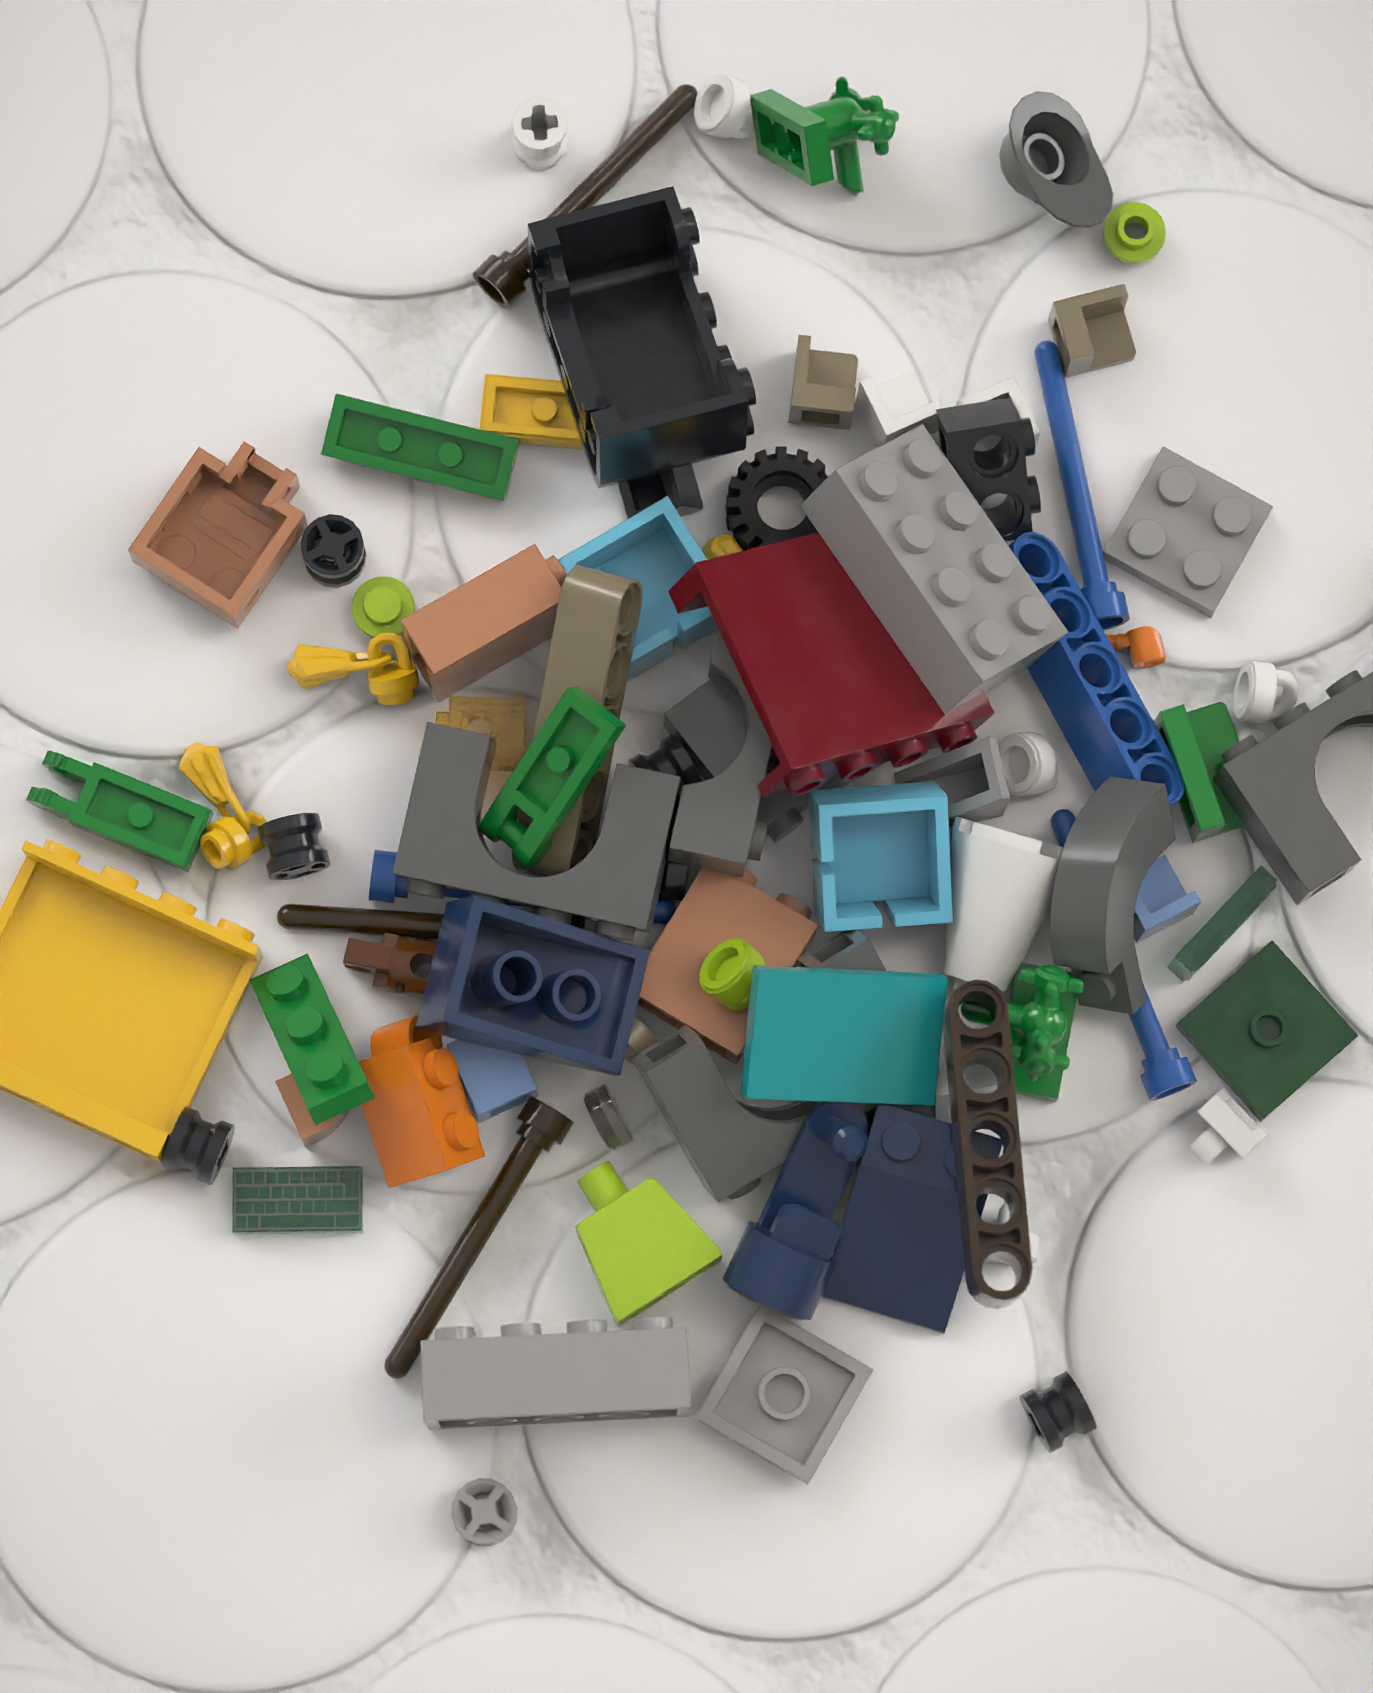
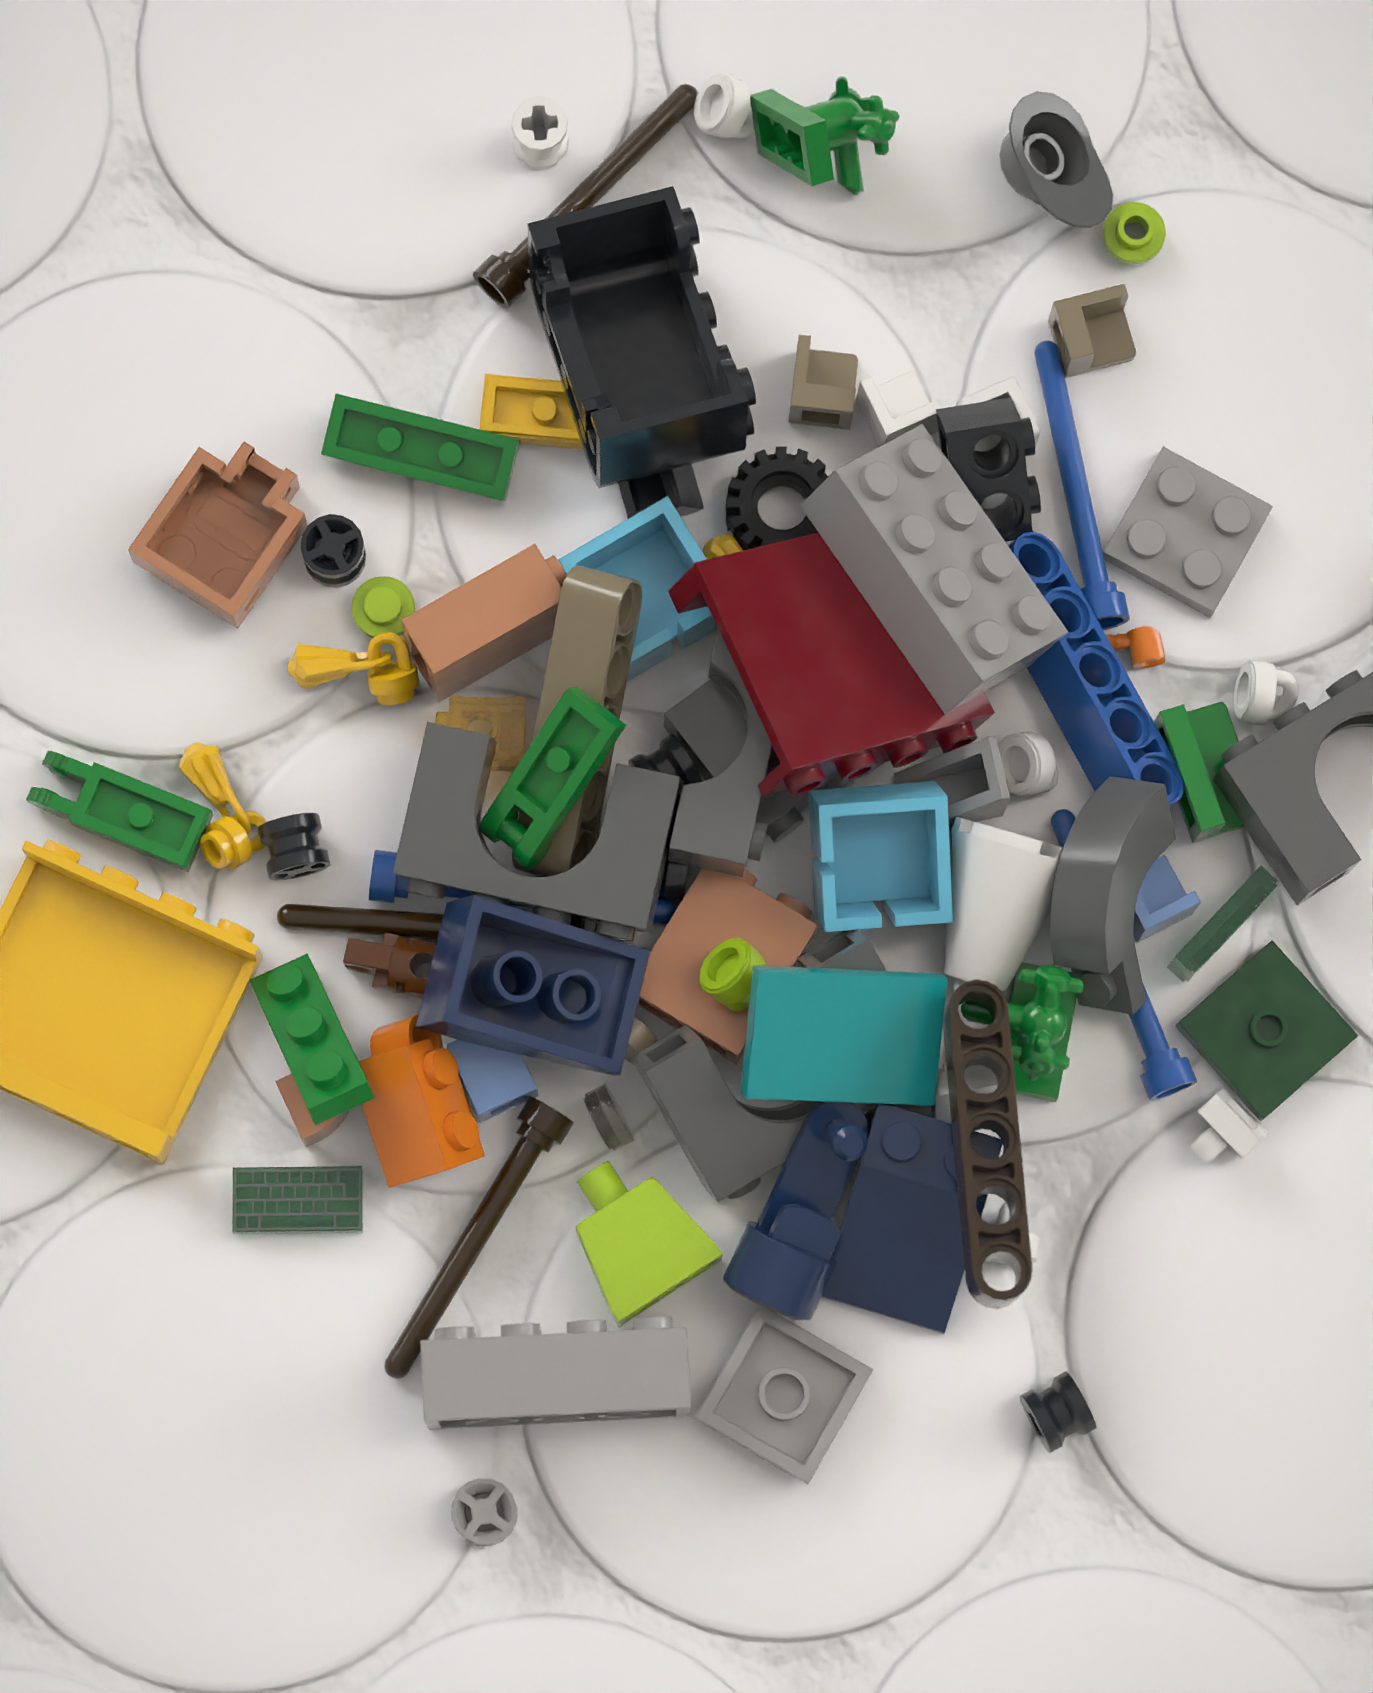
black wheel [162,1106,235,1185] -> none

